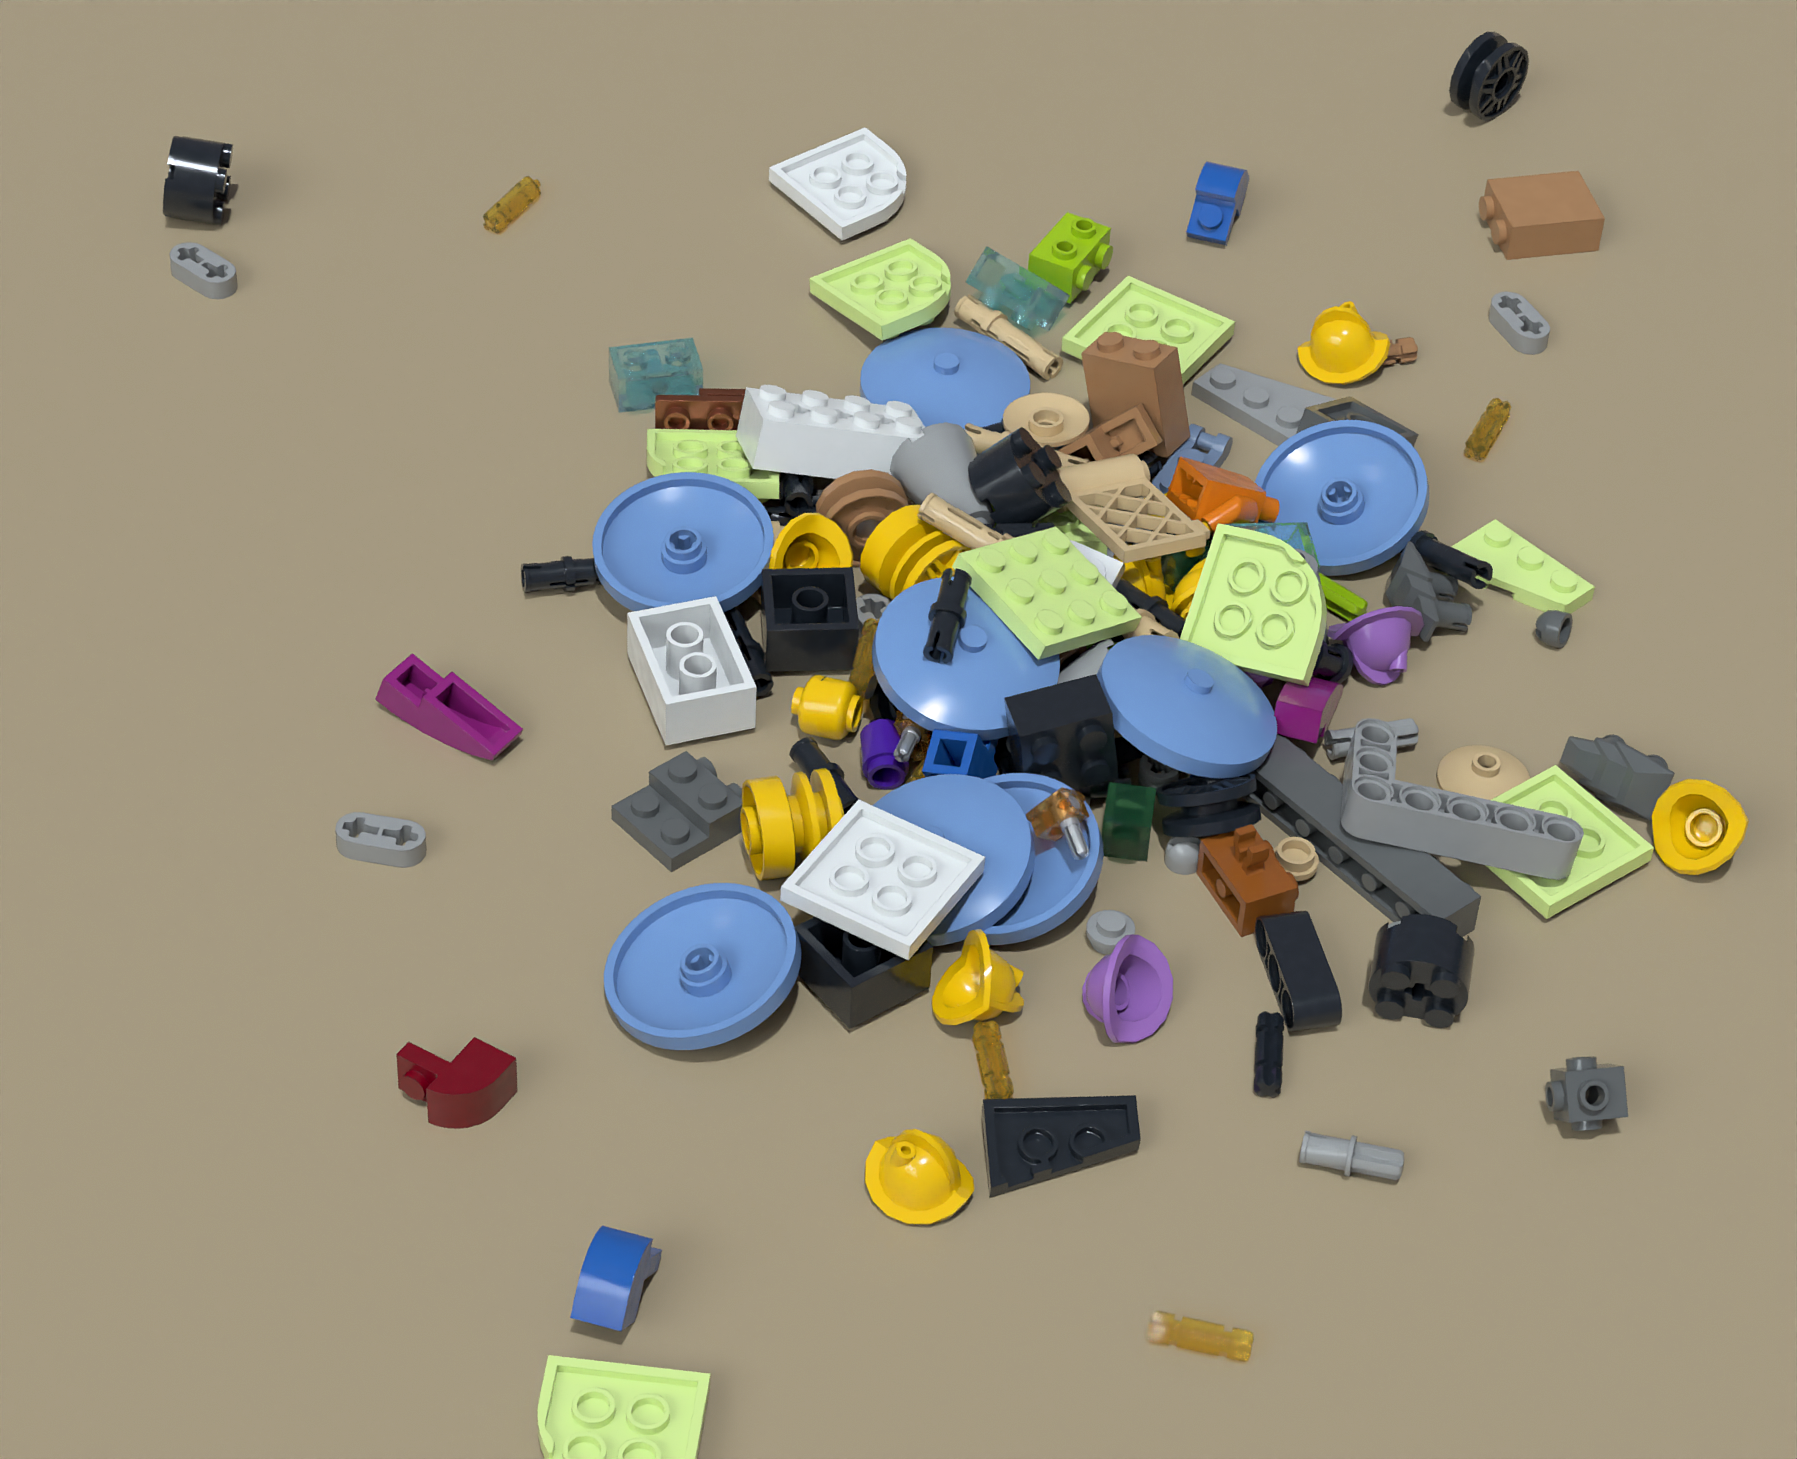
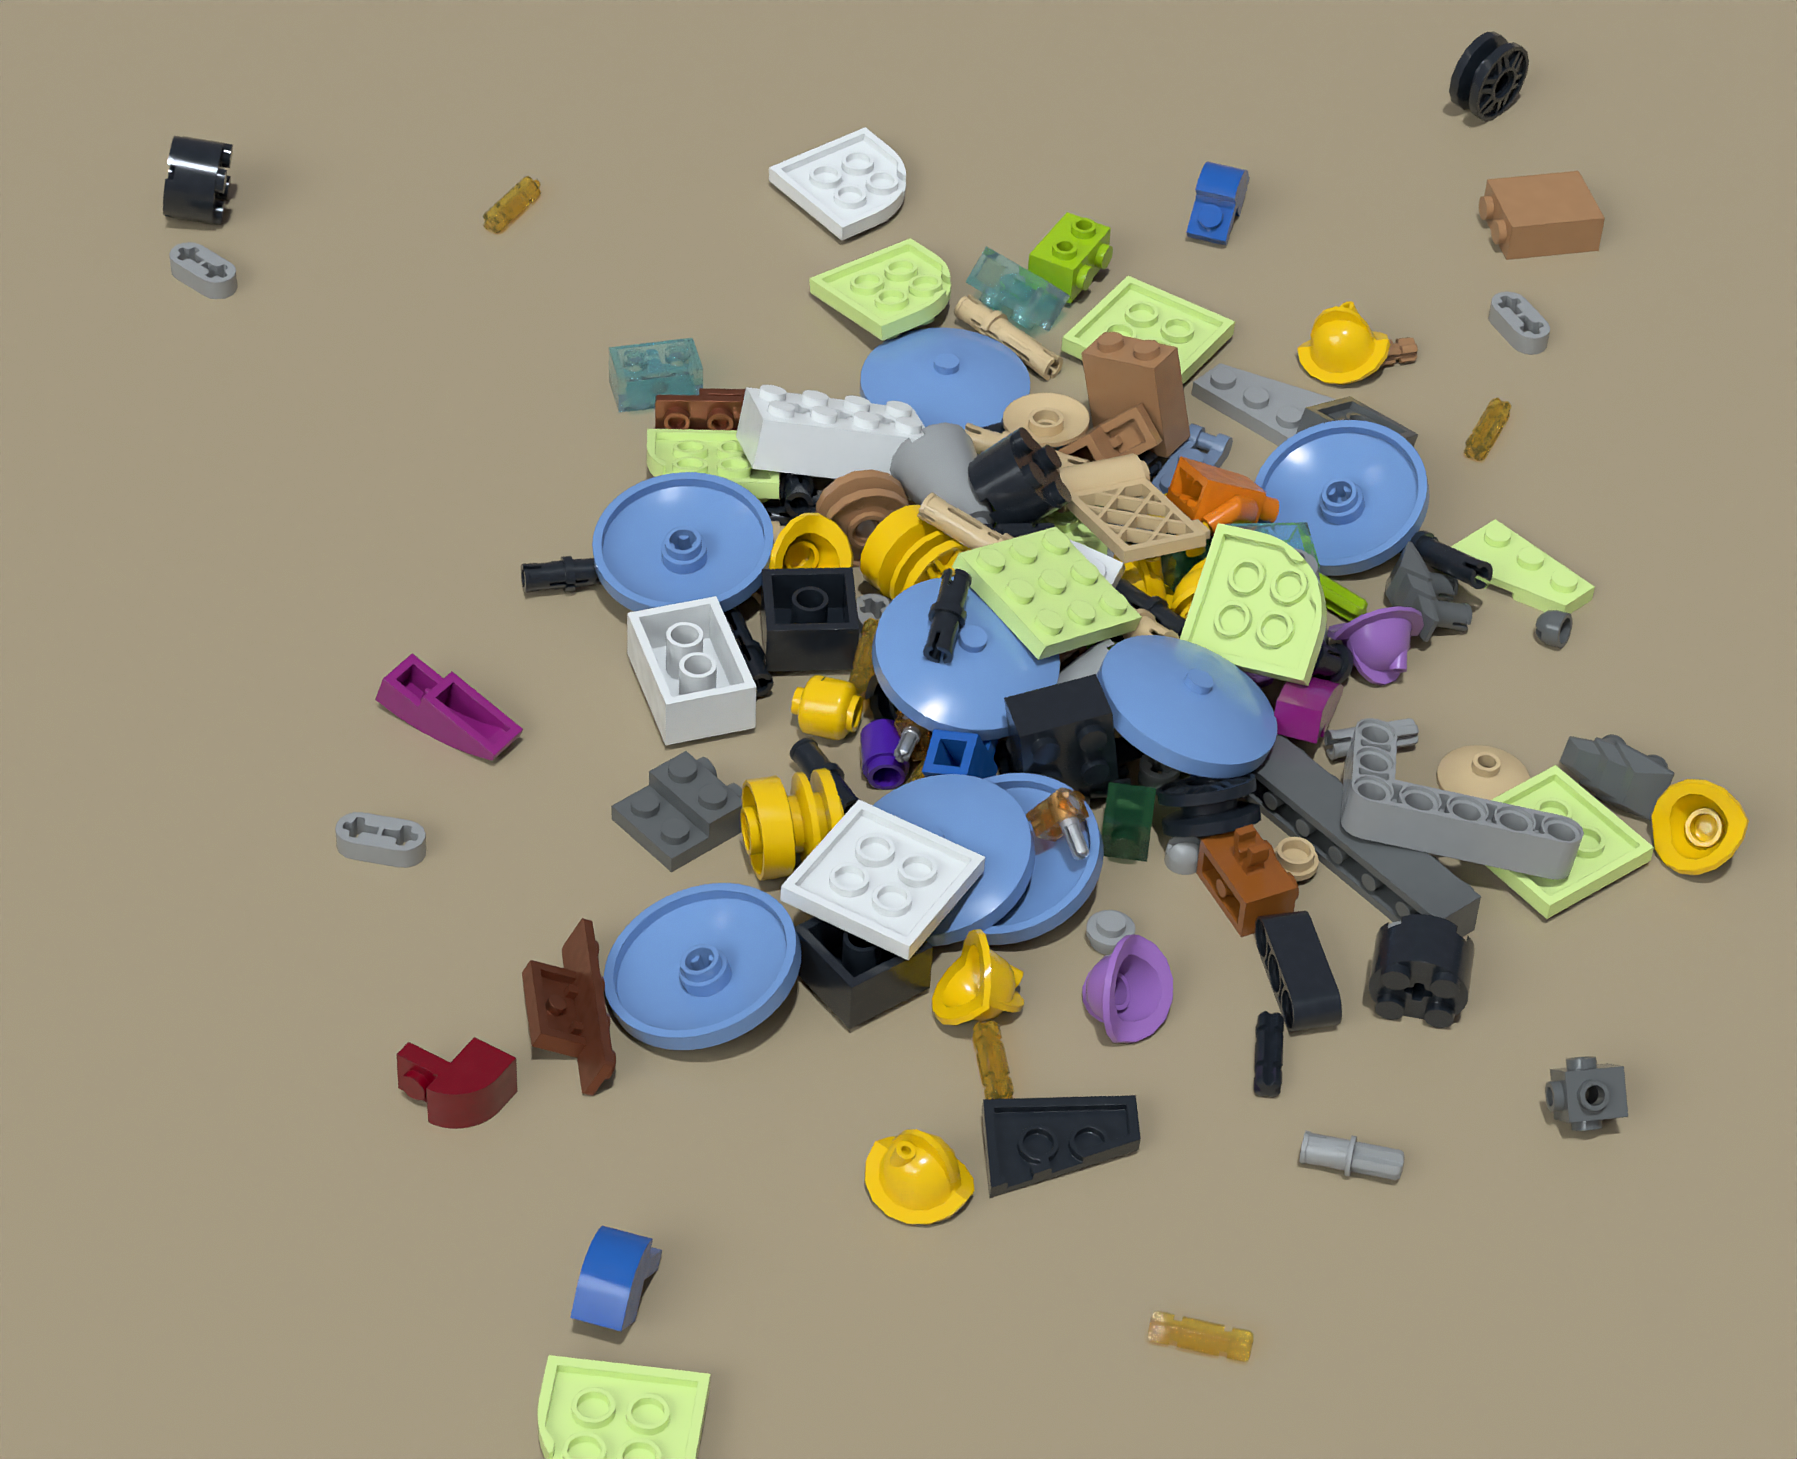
none -> copper bracket [522,918,616,1096]

